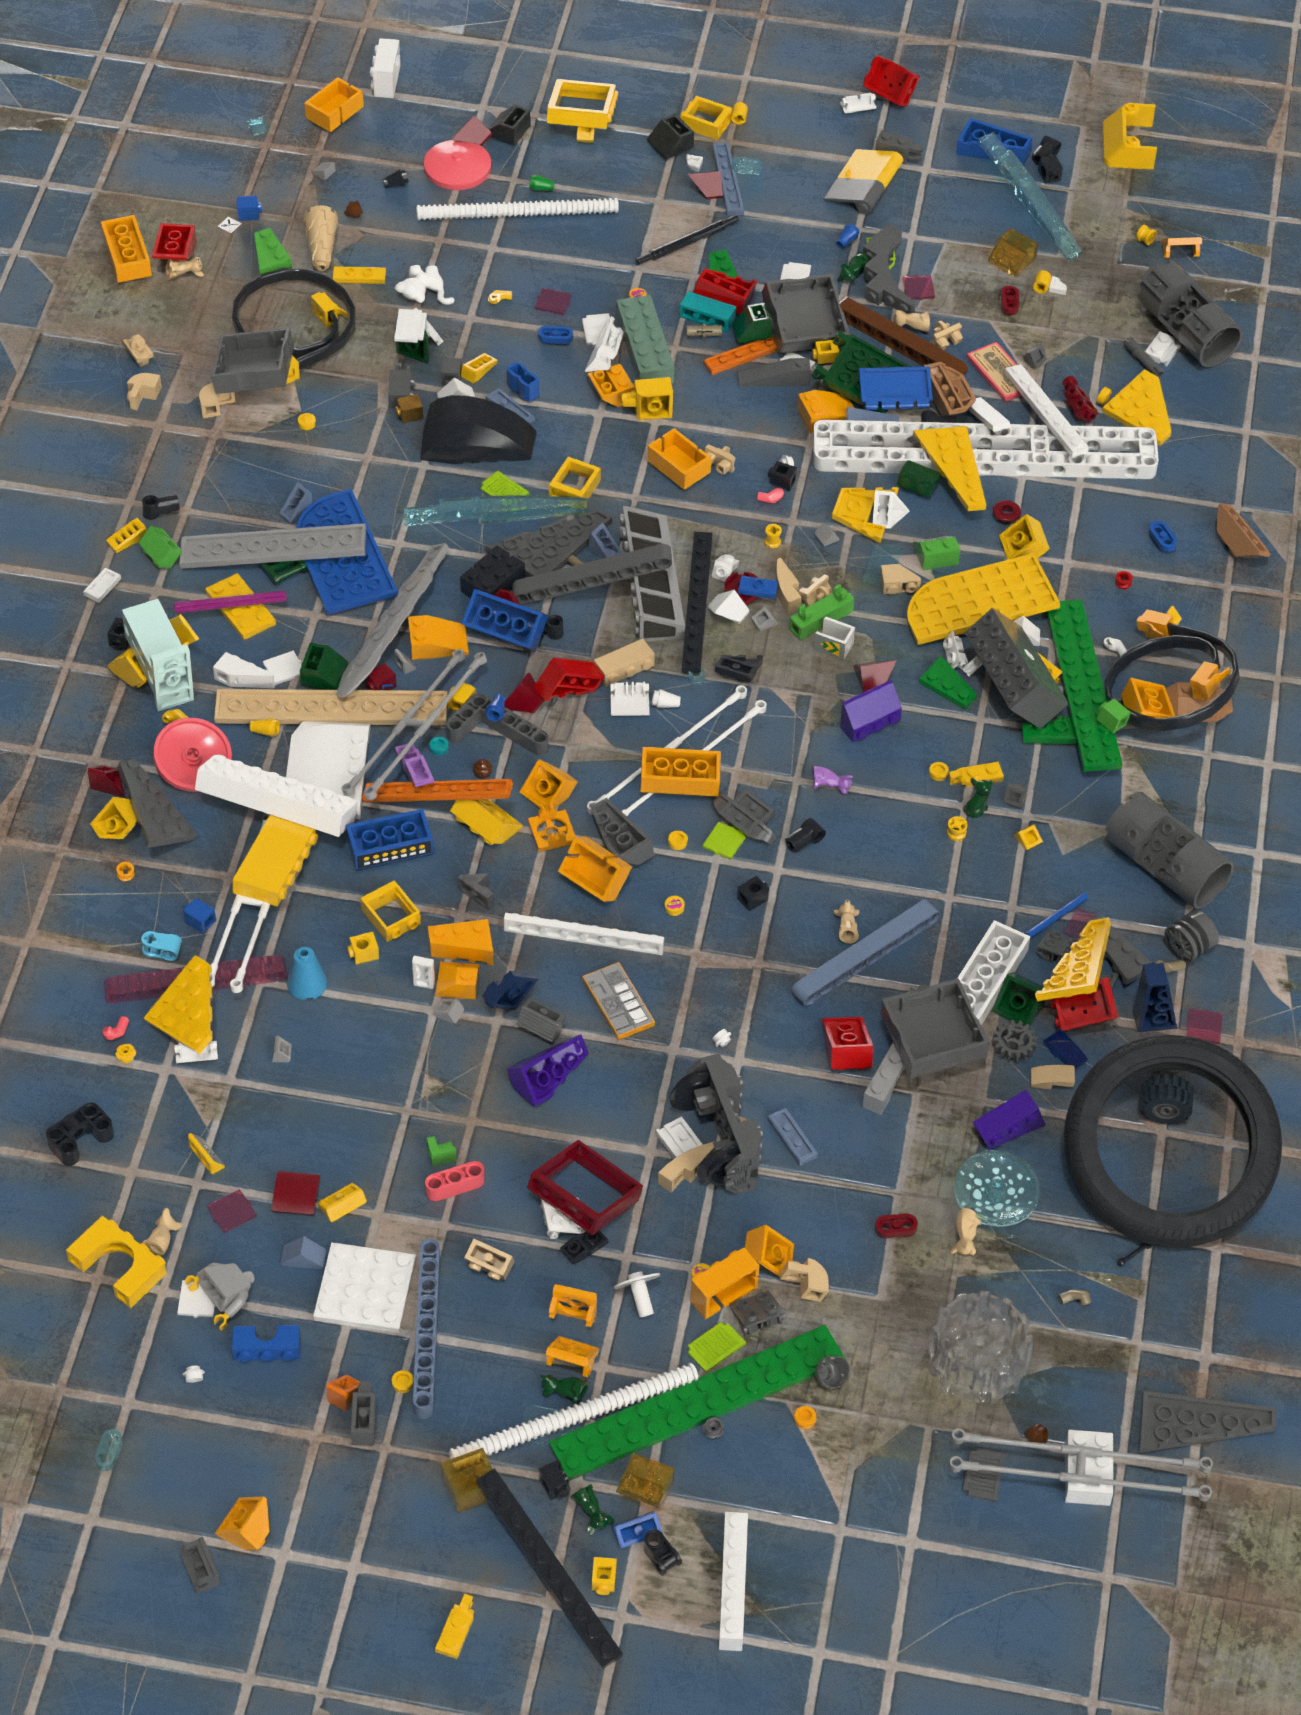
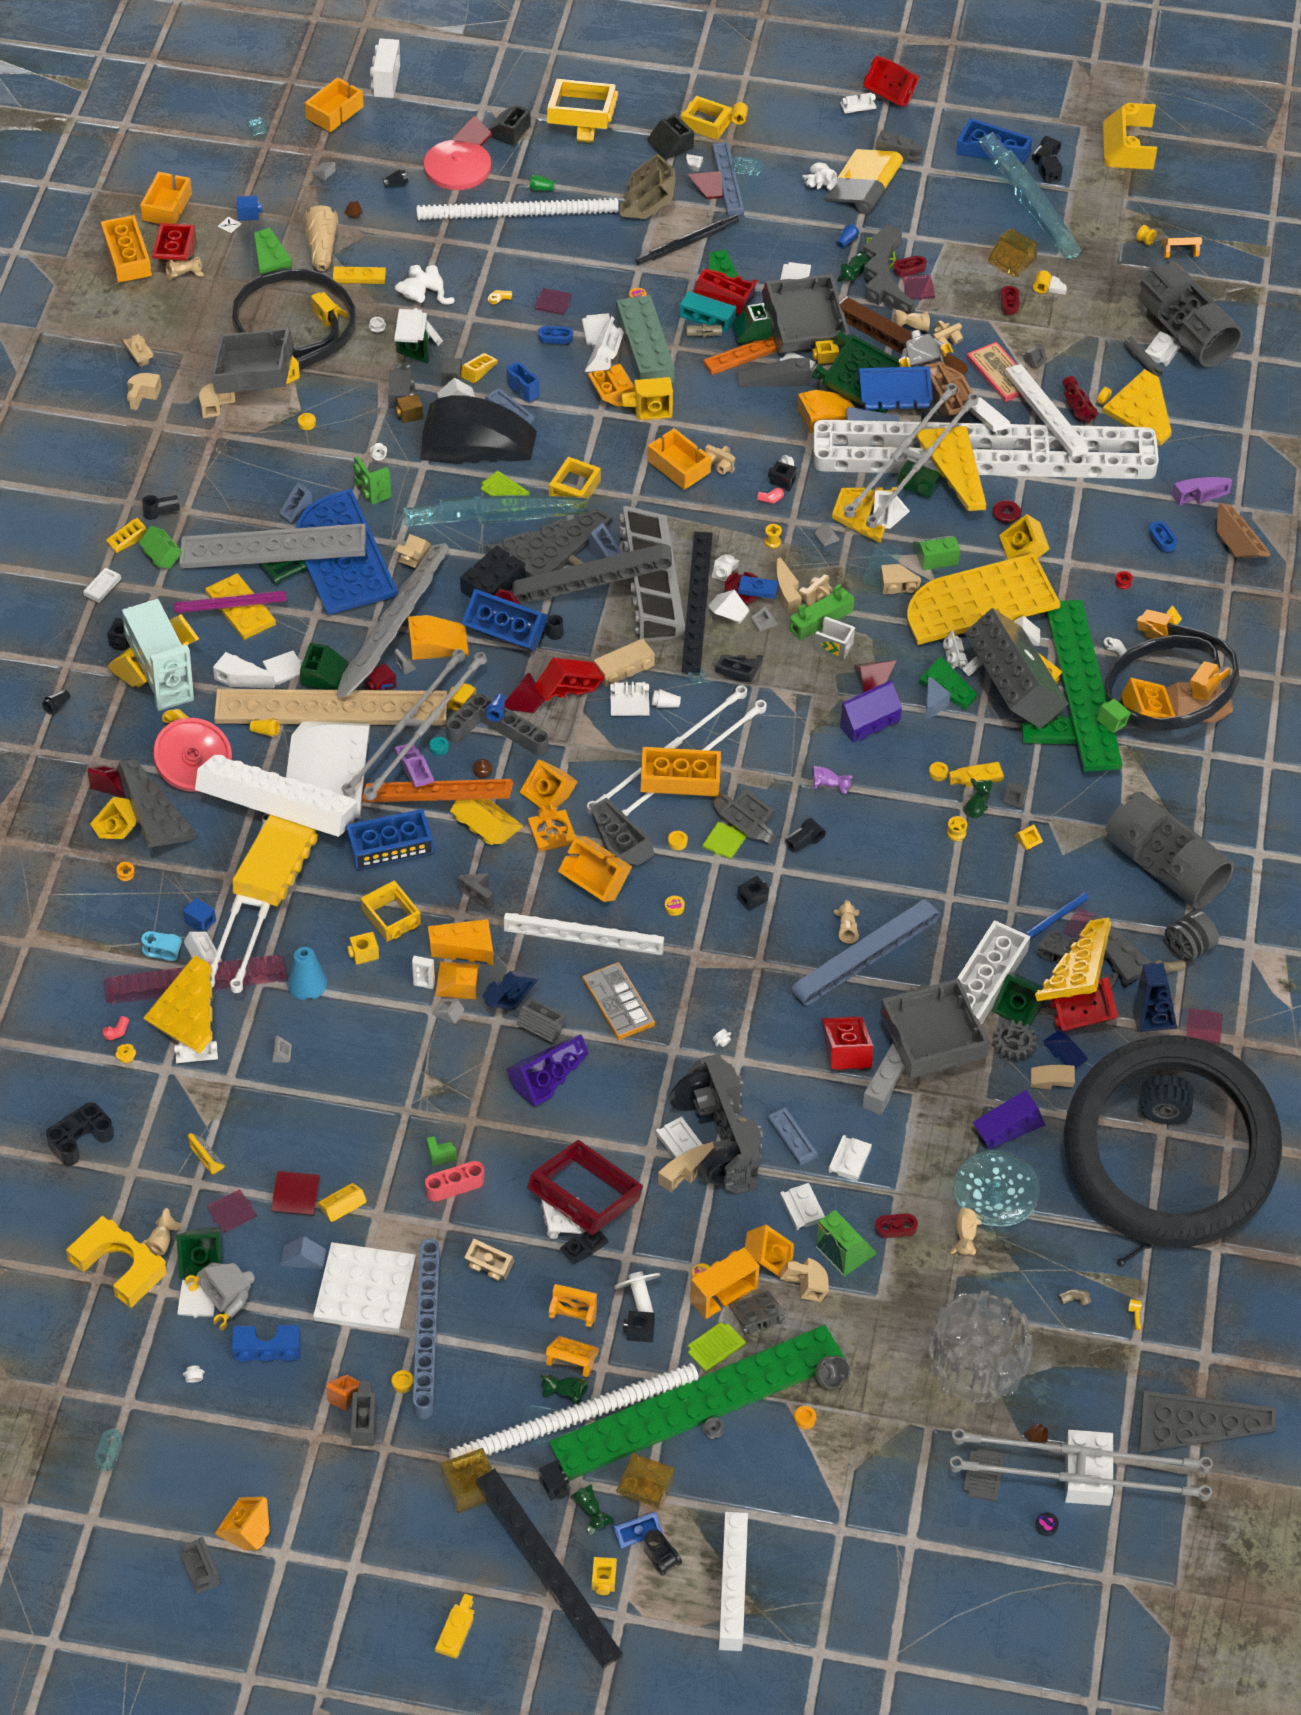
none -> black cone [42,689,70,714]
none -> light orange piece [140,172,192,224]
none -> dark green slope [176,1227,222,1278]
none -> white slope [184,932,222,964]
none -> bright green bracket [353,456,392,505]
none -> white plate [369,317,386,333]
none -> white plate [369,443,387,461]
none -> tan brick [396,534,431,568]
none -> dark tan wedge [619,154,676,219]
none -> black brick [623,1311,655,1343]
none -> white plate [780,1183,825,1231]
none -> white animal [802,162,837,190]
none -> bright green slope [816,1210,876,1277]
none -> white plate [829,1135,872,1182]
none -> light grey bar [844,383,979,528]
none -> dark red plate [893,256,927,277]
none -> light grey torso [899,330,953,367]
none -> sand blue slope [926,677,950,719]
none -> black tile [1035,1512,1059,1536]
none -> yellow hand [1128,1299,1142,1330]
none -> medium lavender slope [1172,477,1232,506]

